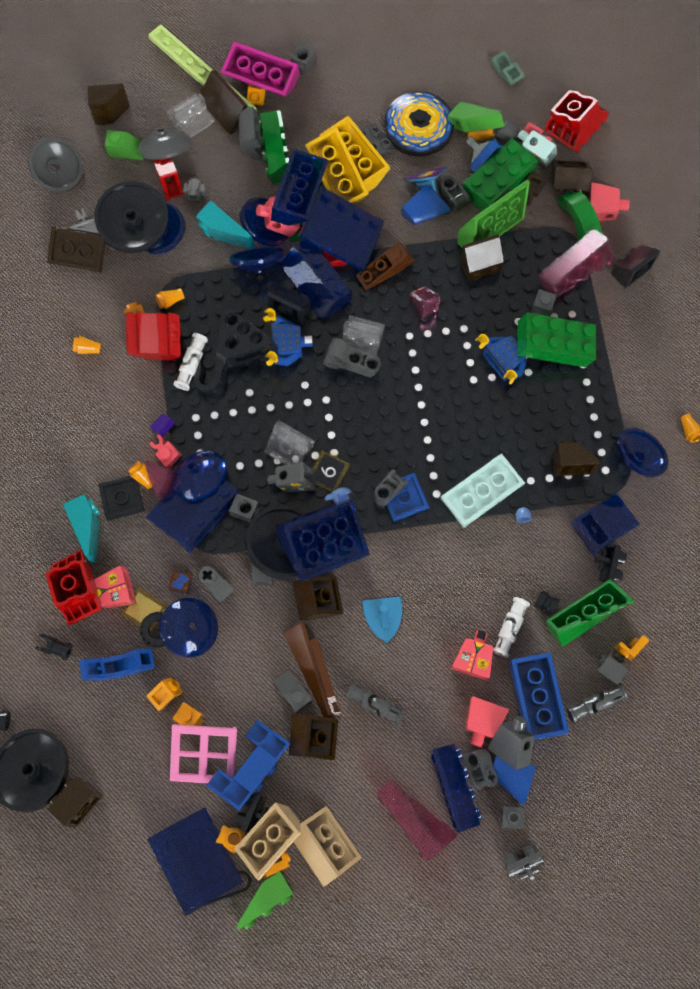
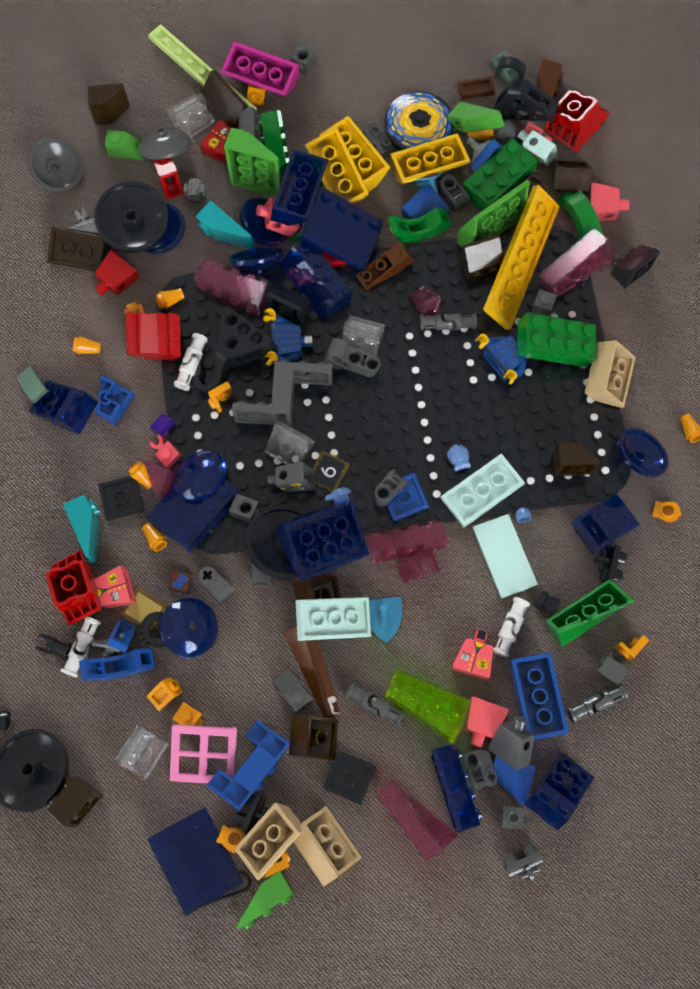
none -> sand green slope [16,365,49,403]
none -> clear blue slope [28,380,98,434]
none -> white piece [60,617,101,678]
none -> blue piece [91,618,137,658]
none -> red torso [94,250,140,296]
none -> blue slope [96,375,135,426]
none -> clear bracket [115,725,168,779]
none -> light orange cone [142,523,167,552]
none -> clear pink wedge [193,258,269,315]
none -> red torso [200,120,231,164]
none -> light orange bracket [207,381,233,413]
none -> bright green slope [224,127,282,197]
none -> dark grey bracket [232,360,332,426]
none -> light aqua tile [296,597,371,641]
none -> black tile [323,750,376,805]
none -> clear pink wedge [367,520,449,564]
none -> clear neon green wedge [385,669,471,745]
none -> green arch [388,207,452,243]
none -> yellow slope [391,133,470,184]
none -> clear pink slope [397,553,440,584]
none -> dark grey piece [420,313,477,330]
none -> medium blue animal [447,444,471,471]
none -> reddish brown tile [457,76,495,100]
none -> light aqua tile [472,514,538,599]
none -> yellow plate [483,185,560,330]
none -> black piece [493,57,559,122]
none -> clear blue slope [524,752,594,831]
none -> reddish brown slope [536,59,564,115]
none -> tan slope [585,340,636,408]
none -> light orange animal [652,501,681,523]

